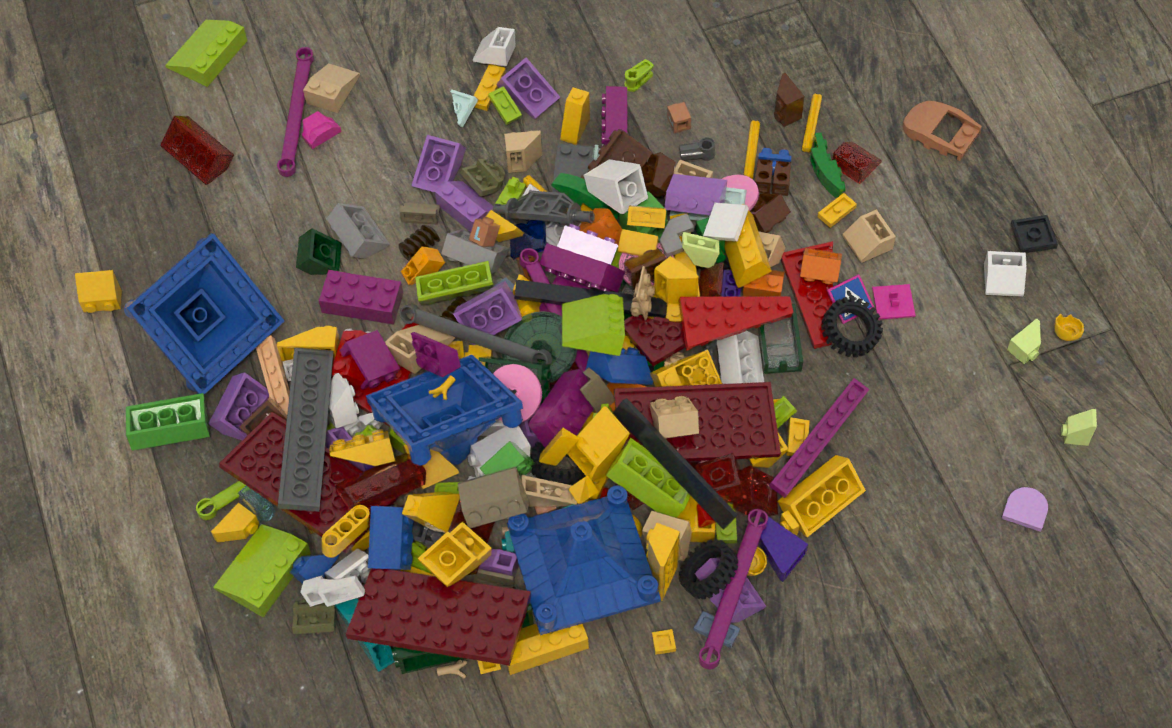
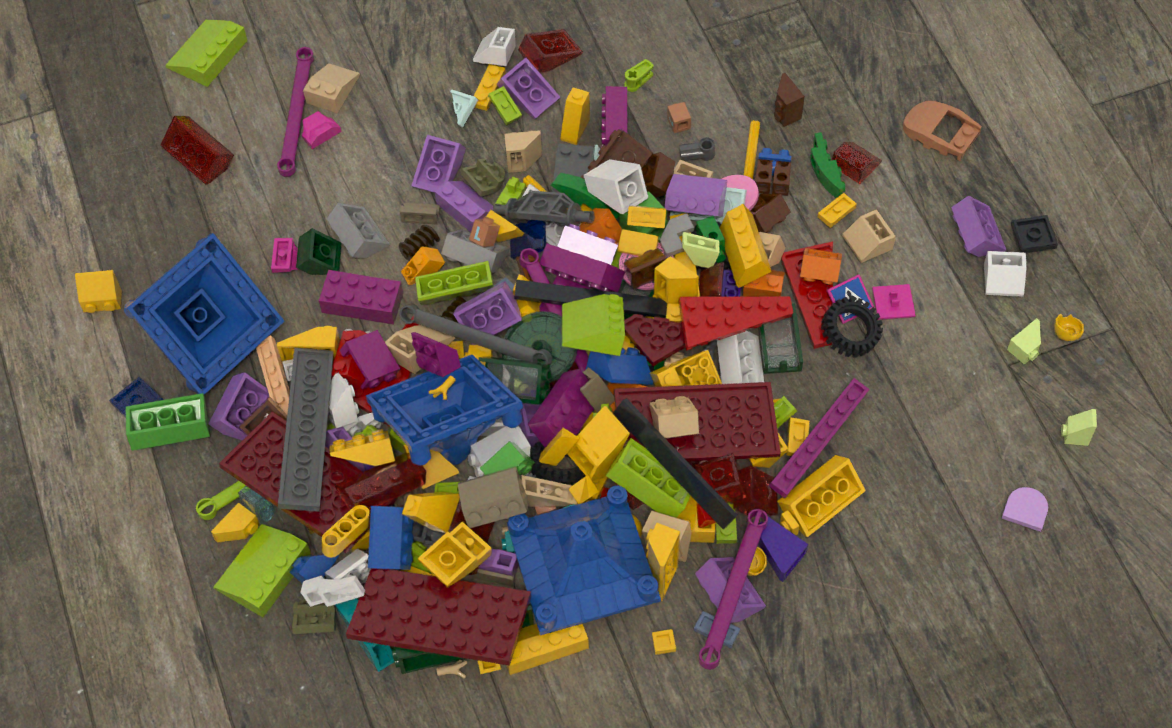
bright pink piece [493,364,542,423] -> none
tan hinge [630,266,655,320] -> none
black tyre [679,539,738,600] -> none
white tile [703,203,749,241] -> none
yellow axle [802,93,822,153] -> none
none -> clear blue tile [109,377,163,418]
none -> dark pink slope [271,238,298,273]
none -> clear red slope [518,29,583,73]
none -> medium lavender slope [951,196,1006,257]

